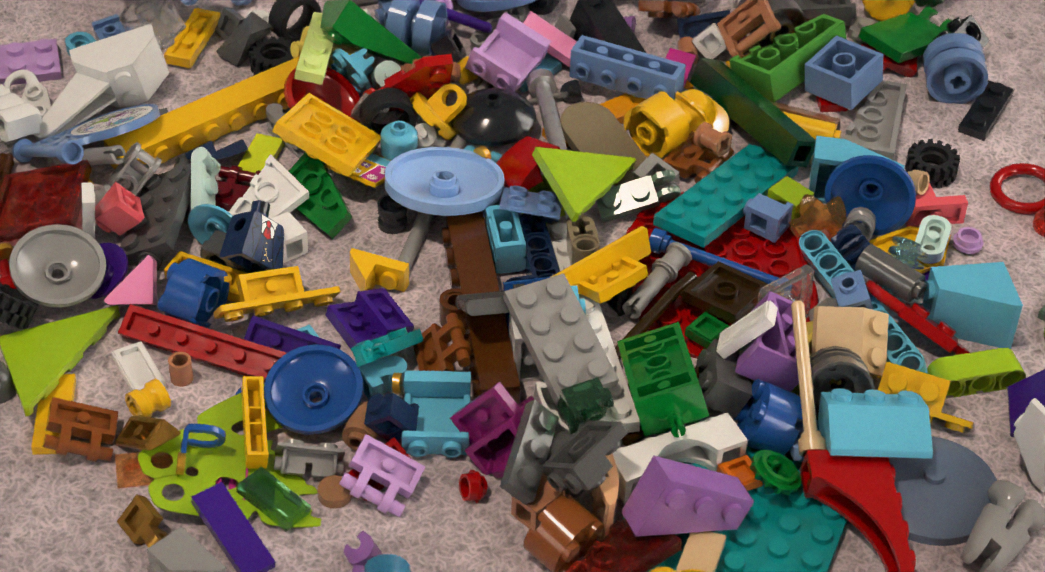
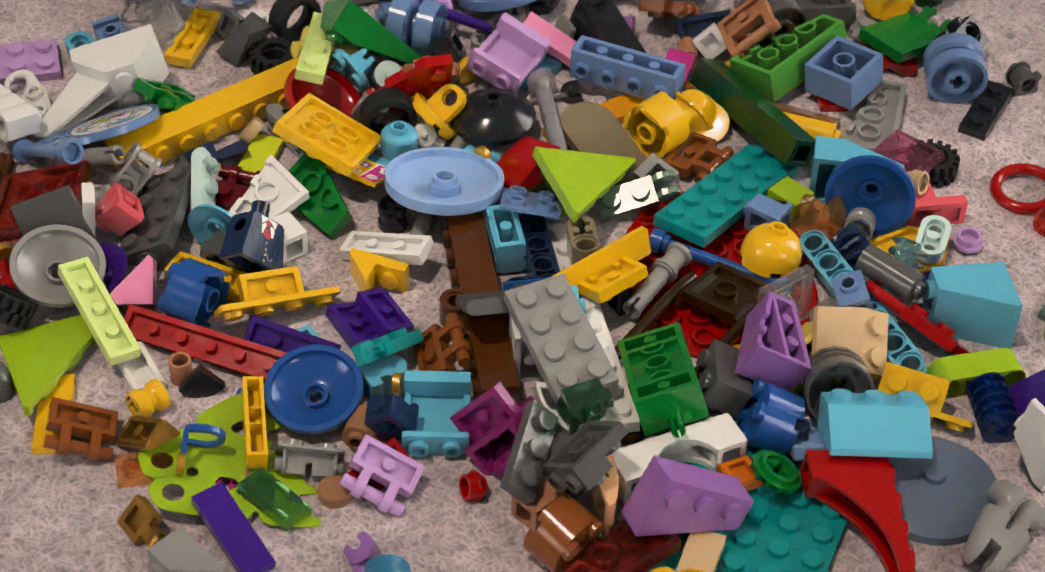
green tile [685,312,729,349] -> none
nougat bush [693,122,732,157] -> none
white tile [716,300,778,359] -> none
tan piece [791,300,826,457] -> none
none -> dark grey slope [11,185,95,239]
none -> yellowish green plate [58,257,141,366]
none -> green plate [133,78,196,112]
none -> black tile [178,364,225,398]
none -> tan tile [239,117,265,145]
none -> white plate [339,231,435,265]
none -> yellow cylinder [739,221,802,279]
none -> clear pink tile [873,129,944,173]
none -> clear blue piece [967,372,1019,444]
none -> dark grey brick [1005,61,1042,96]

